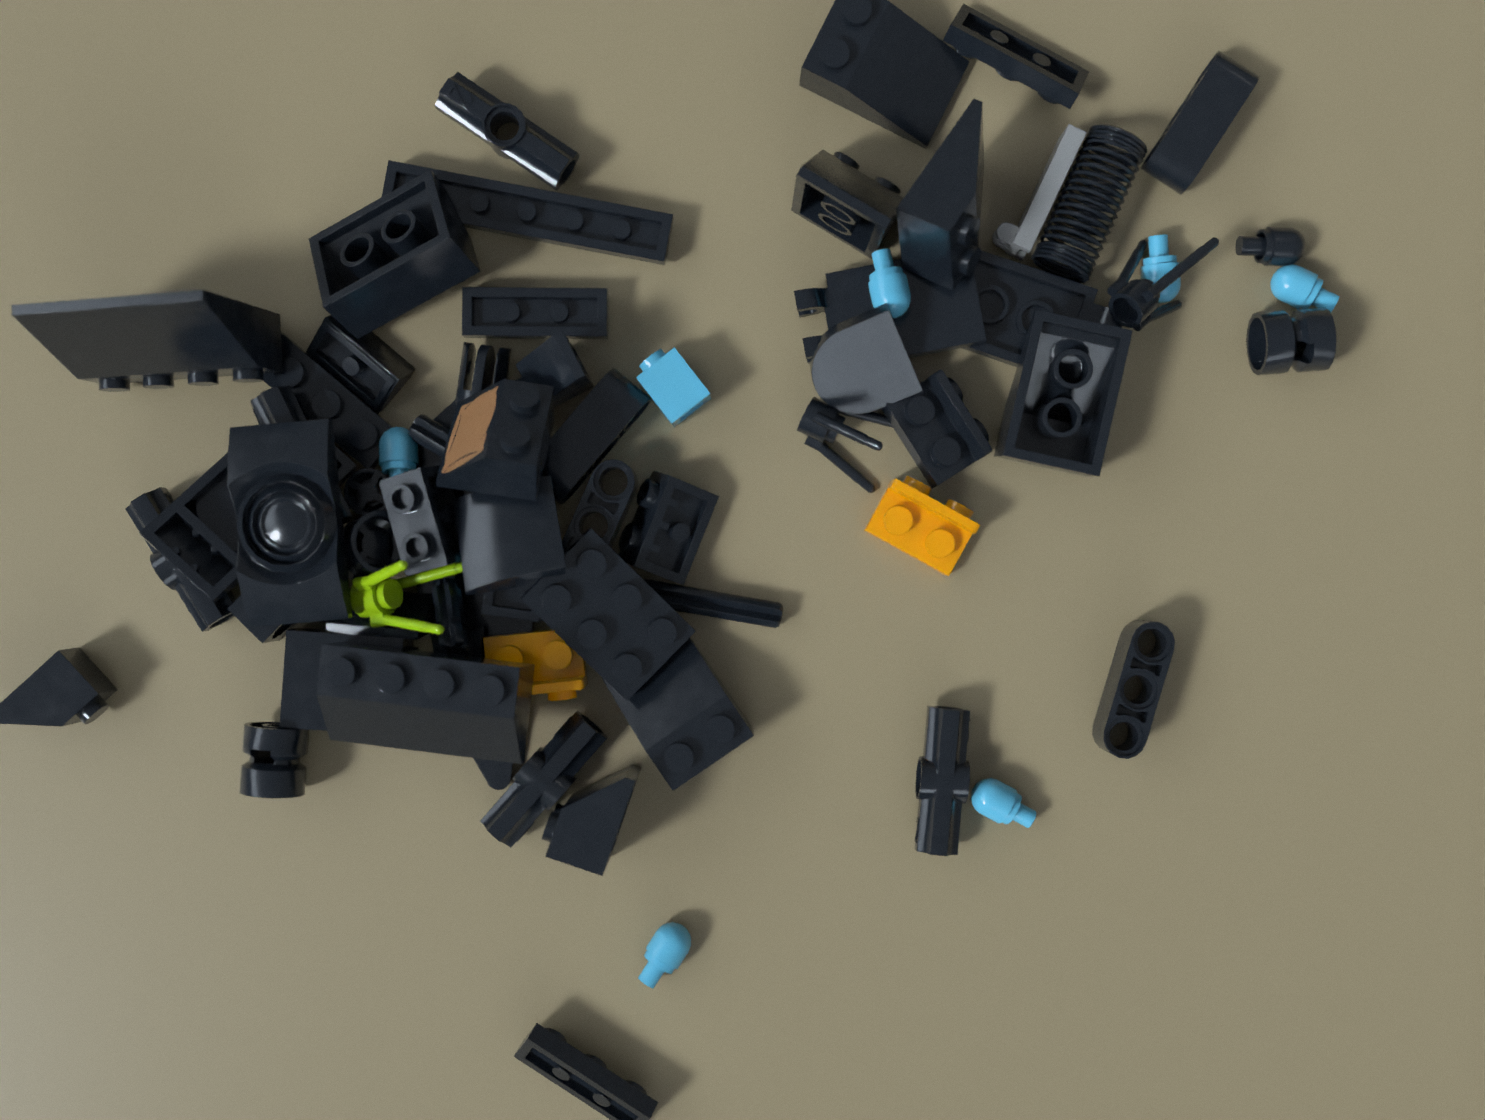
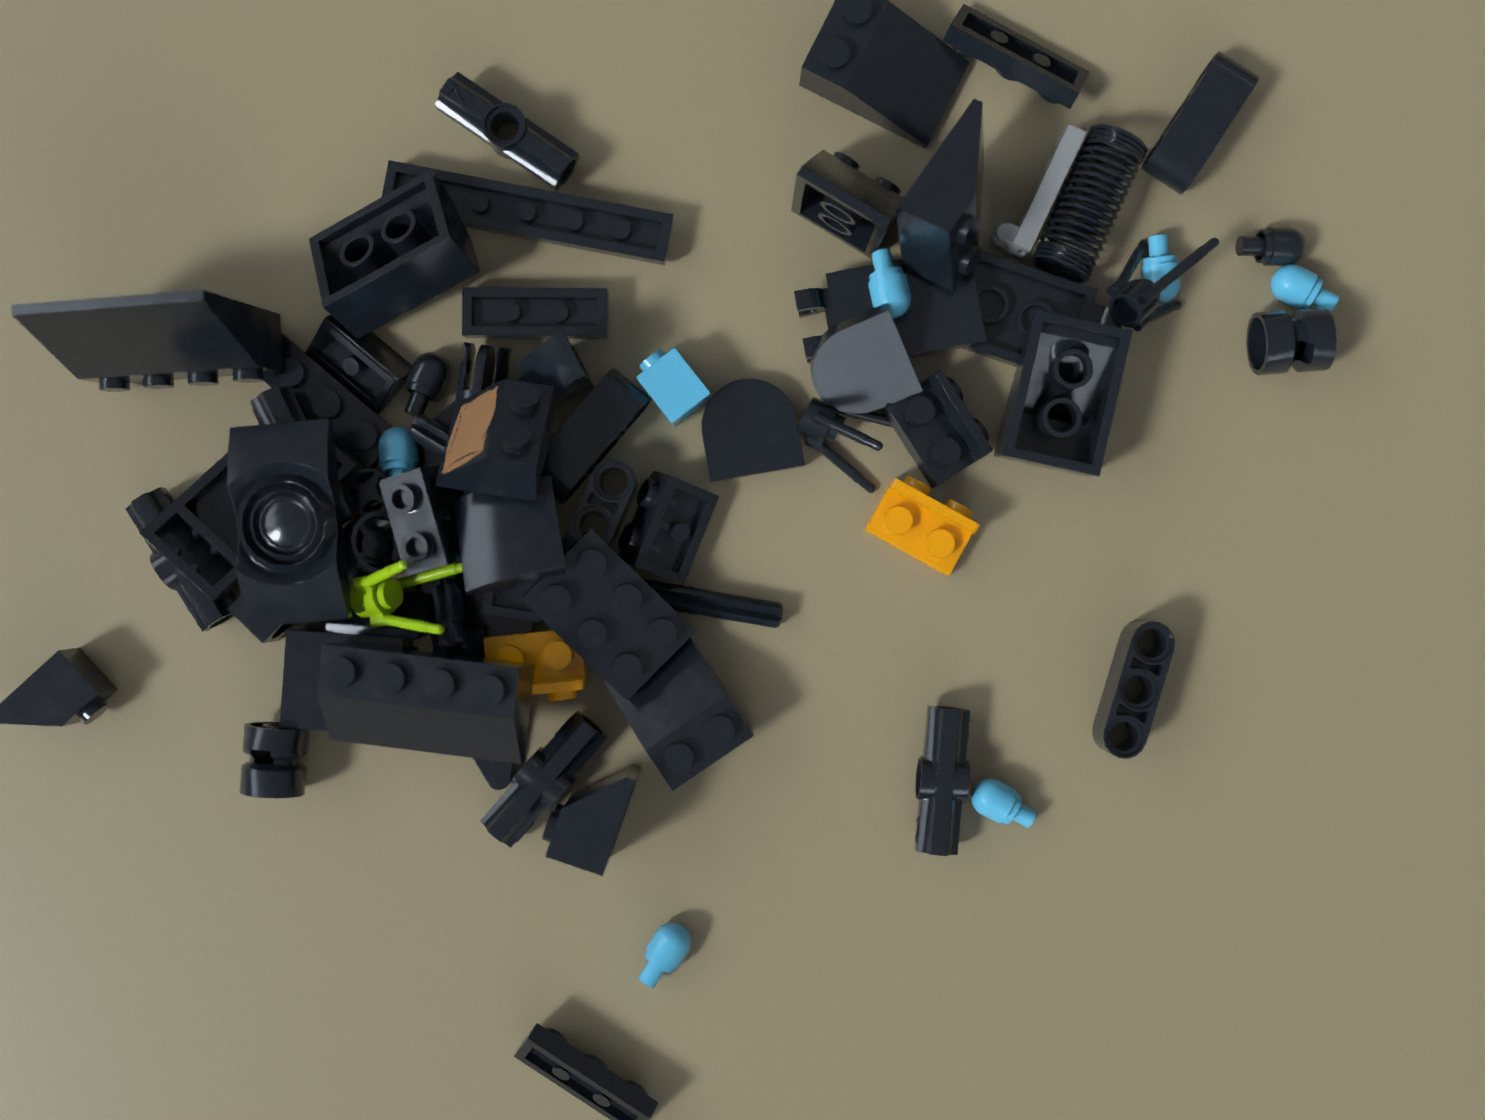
none -> black cylinder [404,352,450,418]
none -> black tile [702,378,805,482]

